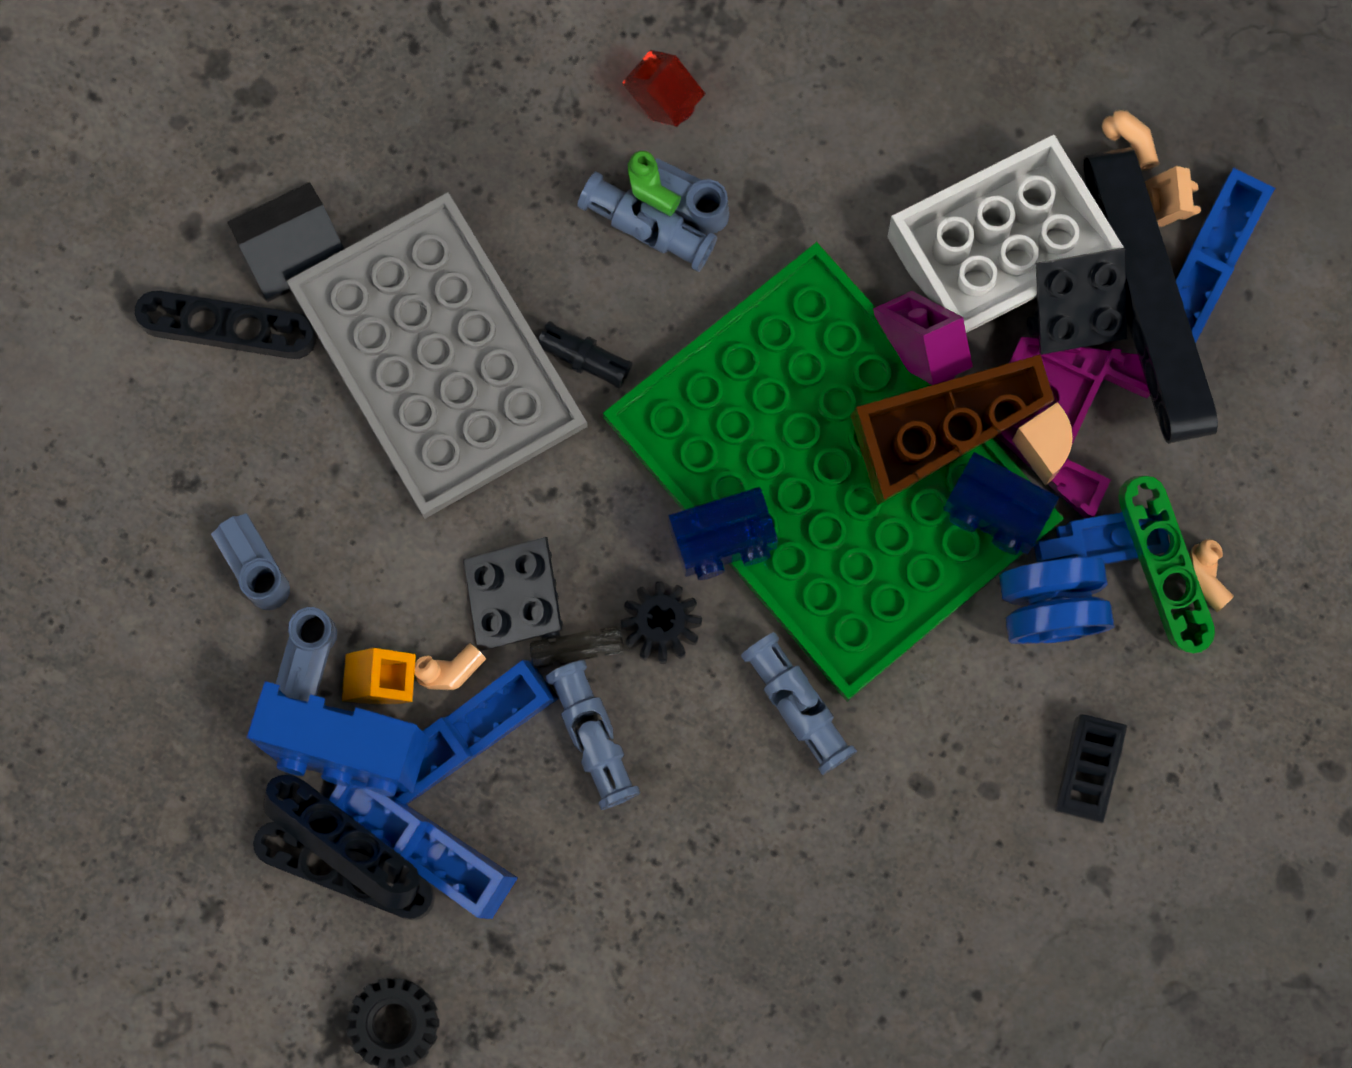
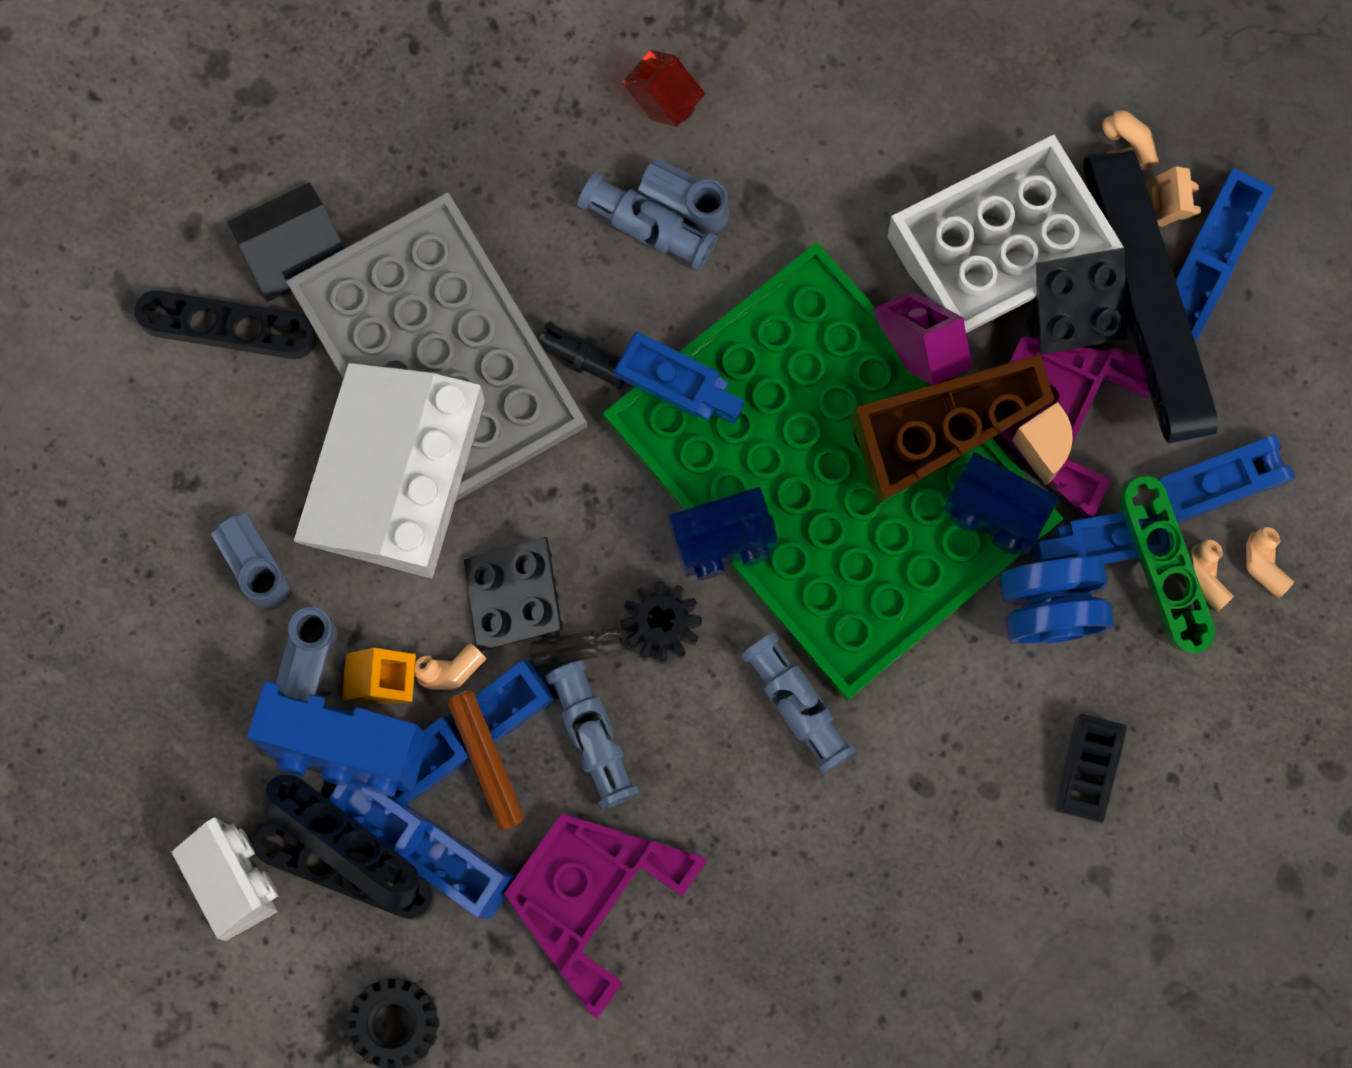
bright green arm [628,151,681,217] -> none
none -> white slope [172,817,278,941]
none -> white slope [294,363,485,579]
none -> dark orange axle [448,690,524,830]
none -> magenta wing [504,814,708,1020]
none -> blue hinge [613,331,744,424]
none -> blue plate [1158,435,1296,524]
none -> light nougat arm [1246,526,1295,599]

